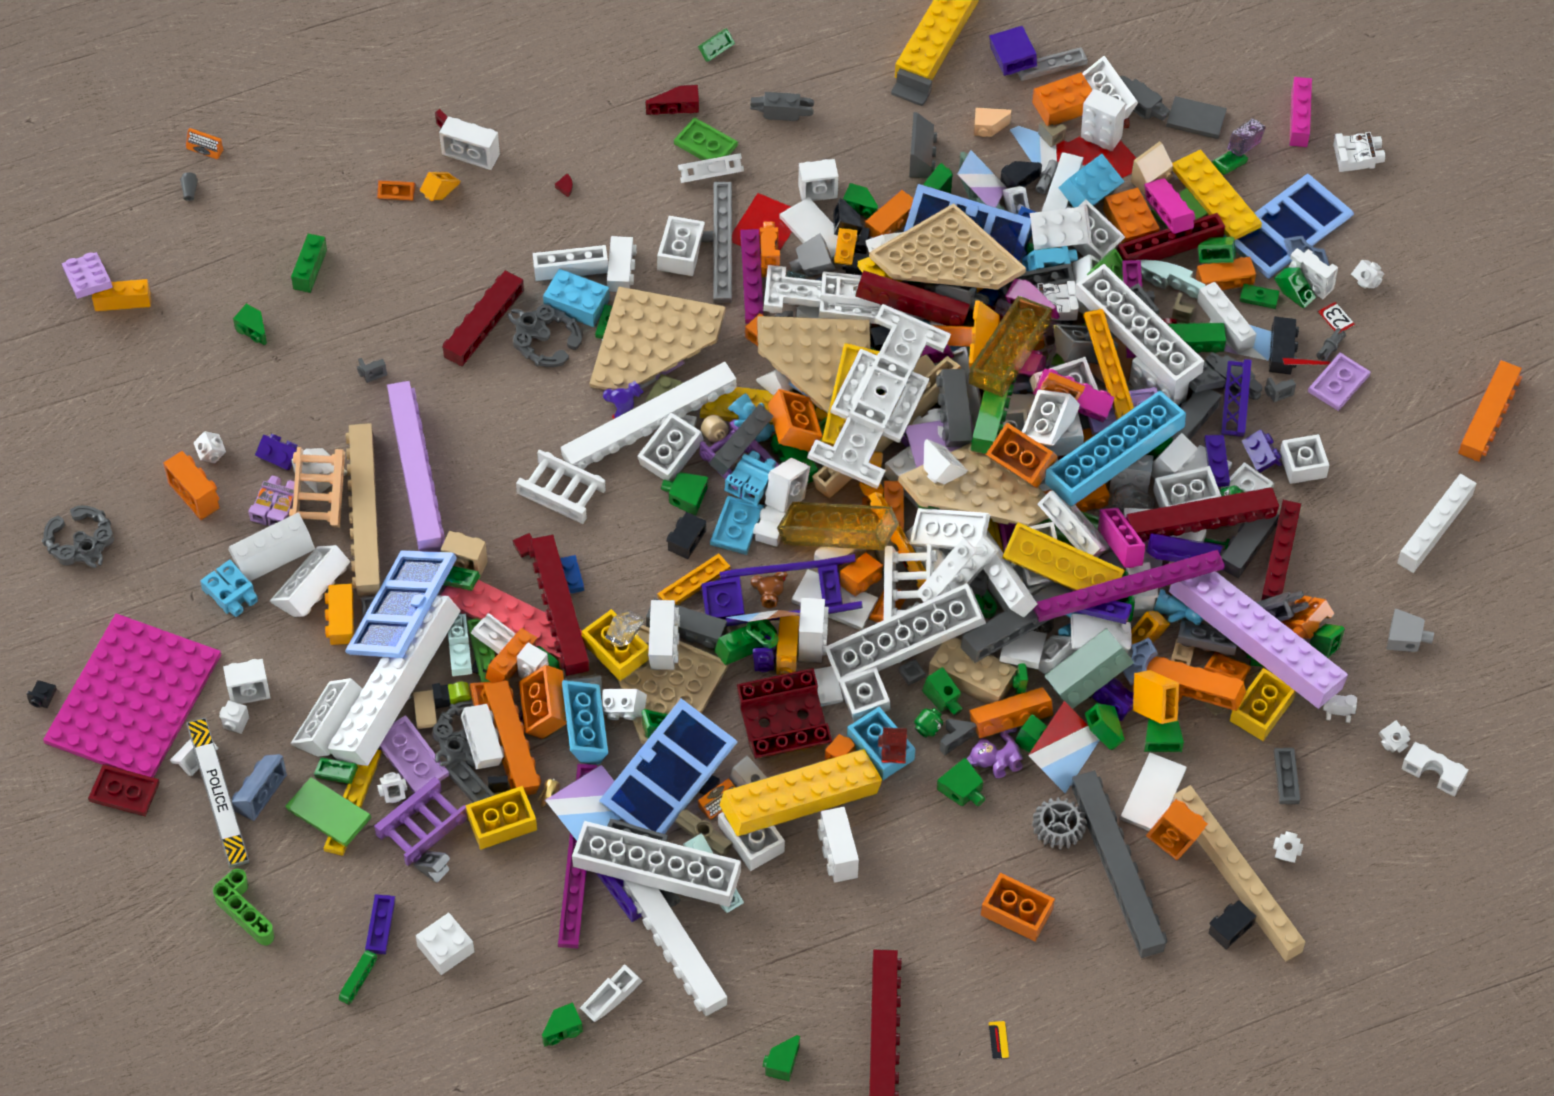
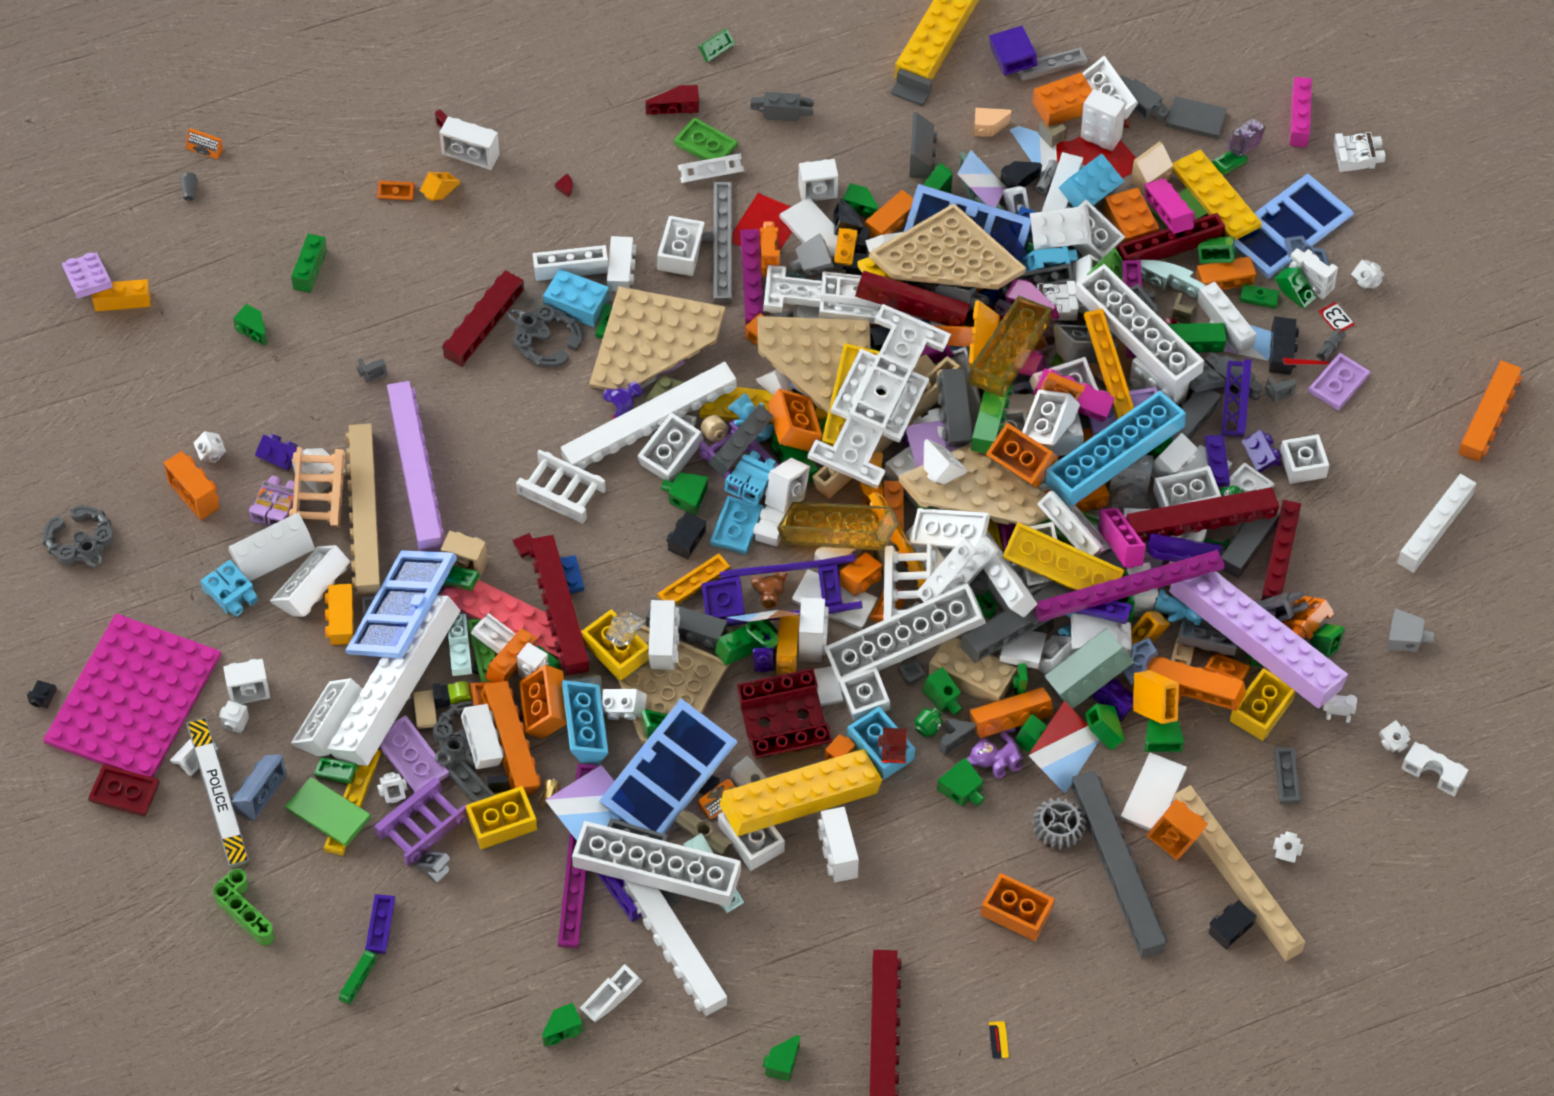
white brick [415,913,474,975] -> none

